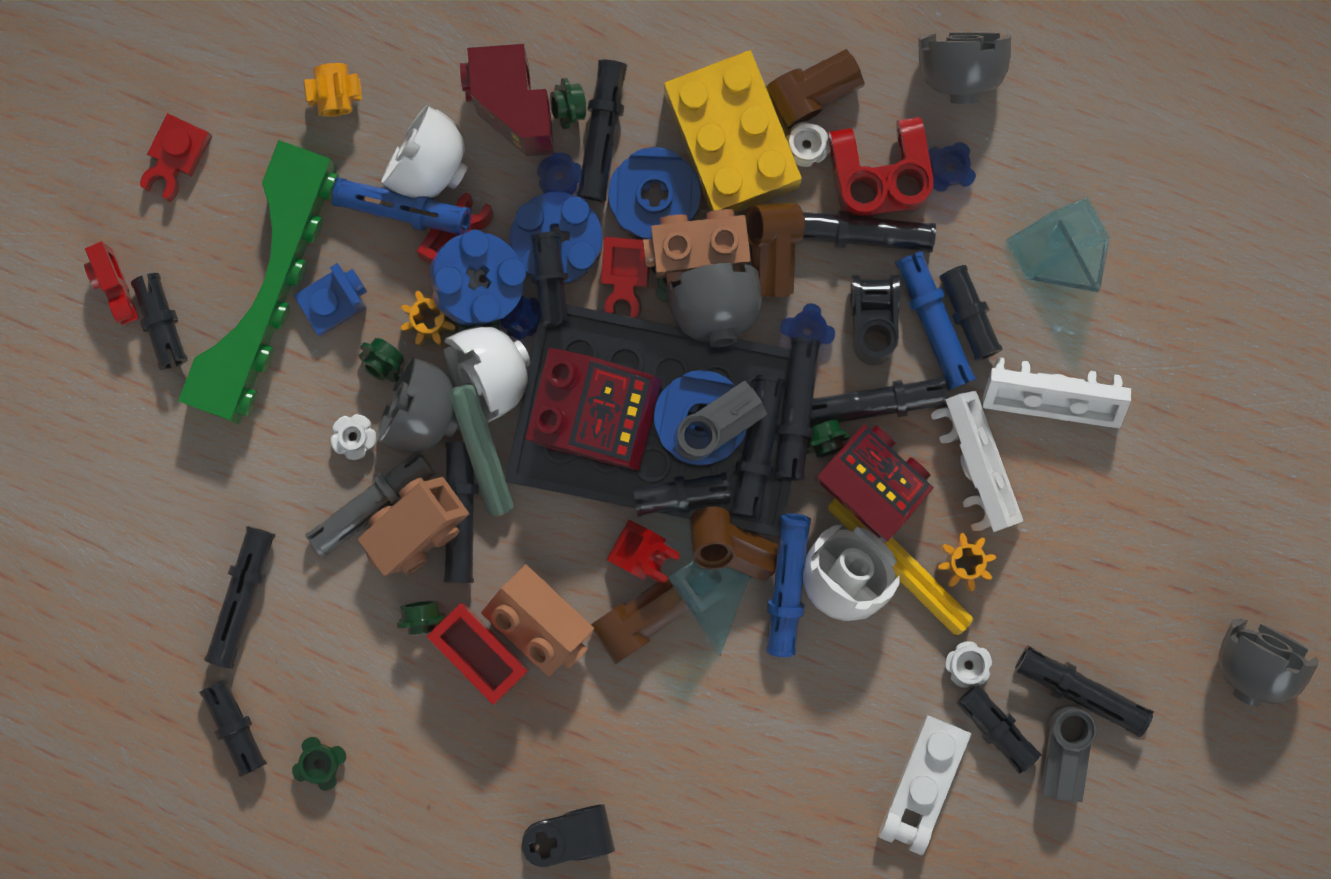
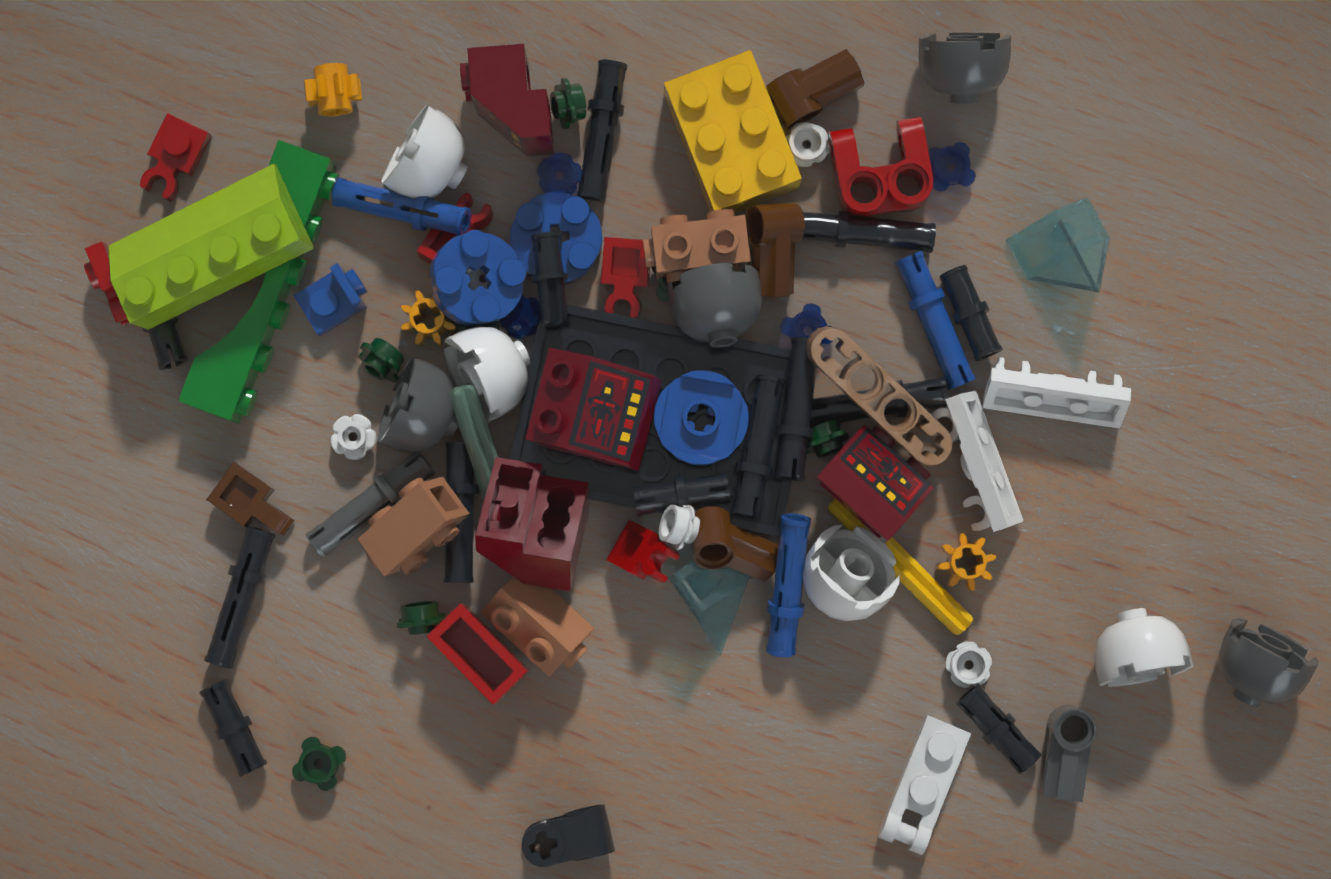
reddish brown piece [591,579,689,665] -> none
blue plate [608,147,701,239] -> none
dark grey piece [674,381,767,461] -> none
black piece [850,275,900,366] -> none
black pin [1014,645,1154,738] -> none
none -> lime slope [108,164,314,330]
none -> reddish brown plate [206,462,295,535]
none -> dark red piece [475,457,589,591]
none -> white plate [659,505,700,550]
none -> medium nougat beam [806,326,953,466]
none -> white cylinder [1094,608,1194,687]

